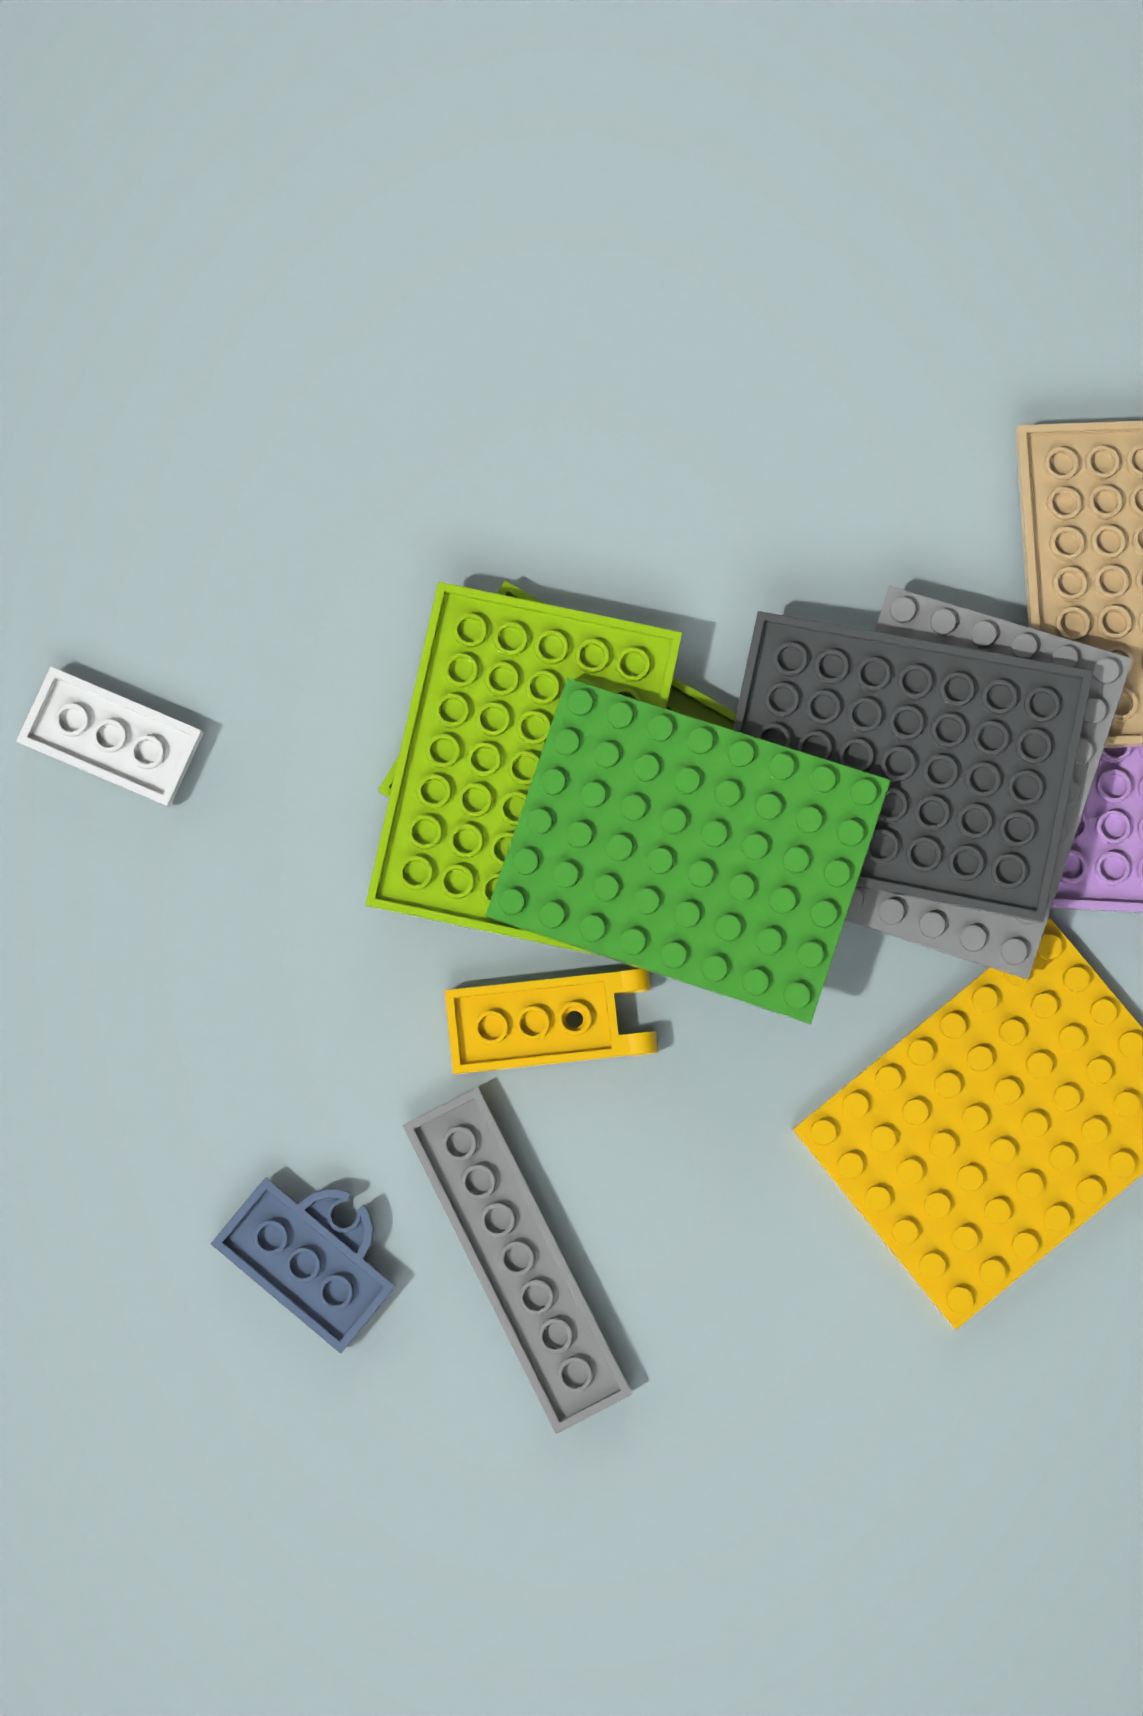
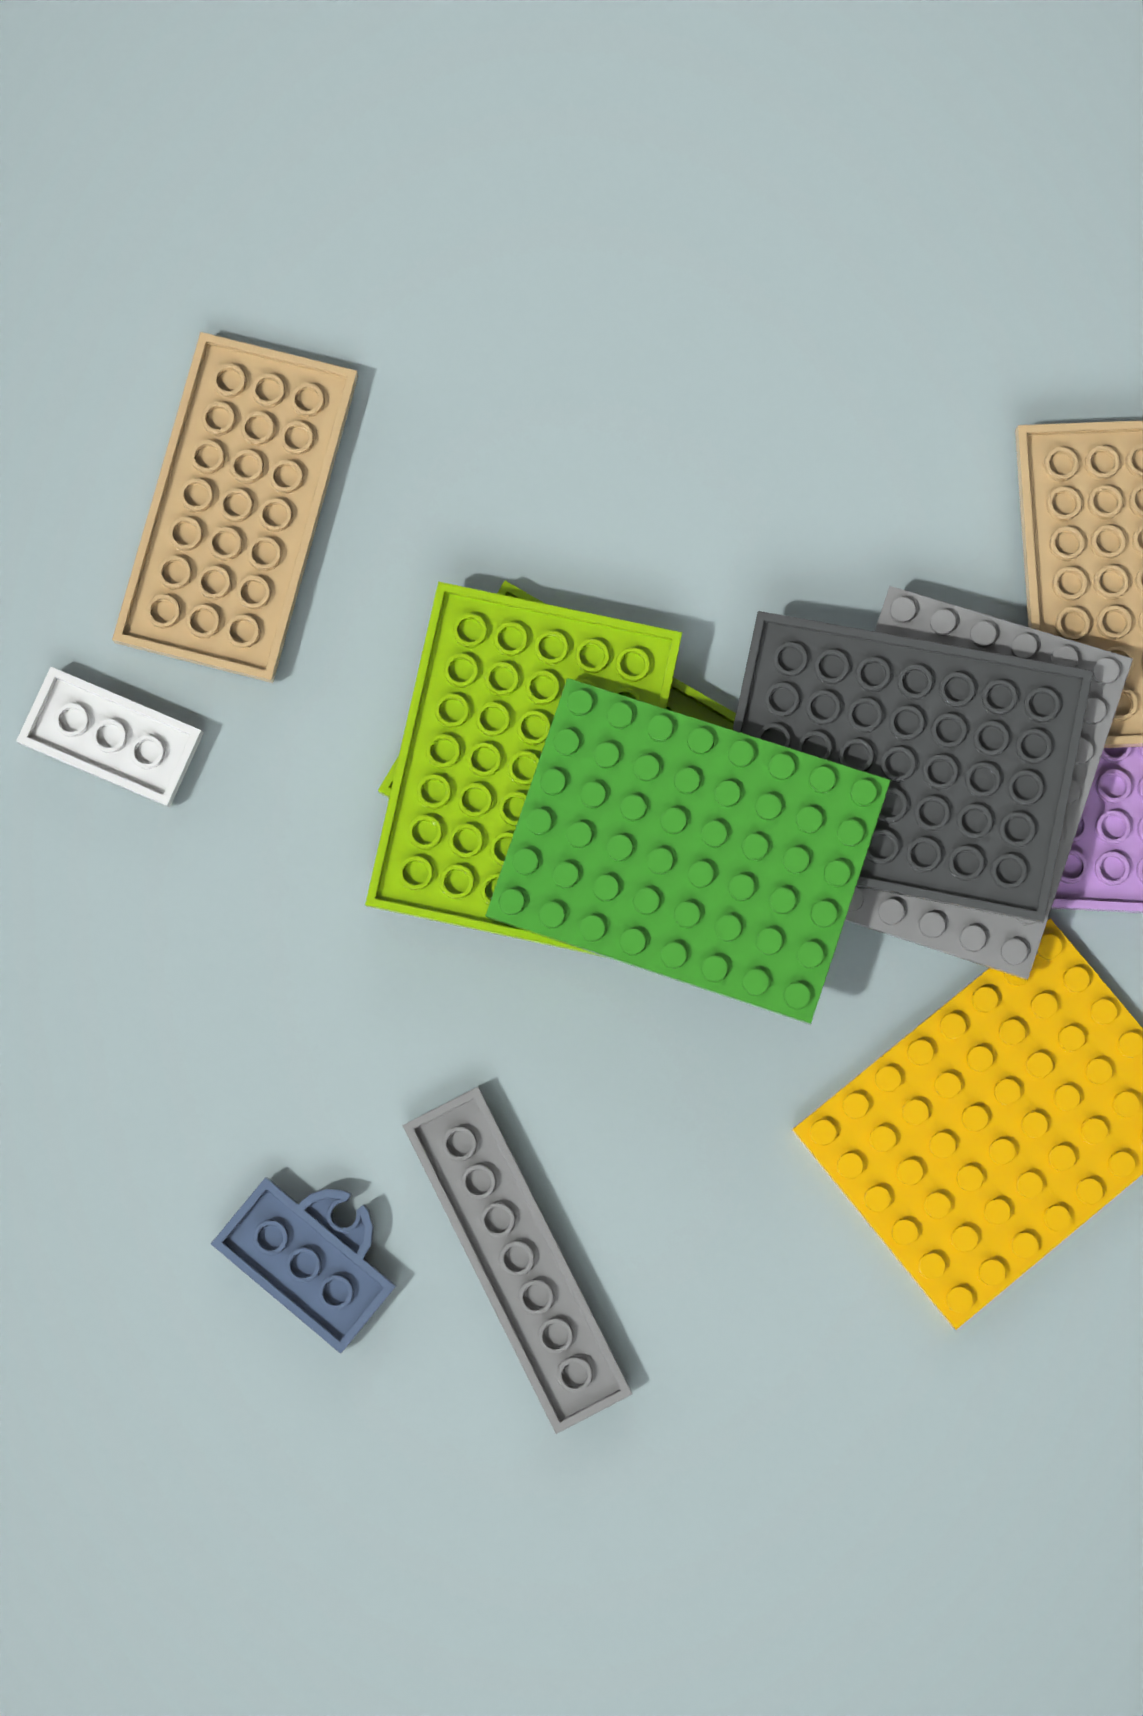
yellow hinge [445,969,659,1075] -> none
none -> tan plate [112,332,358,683]

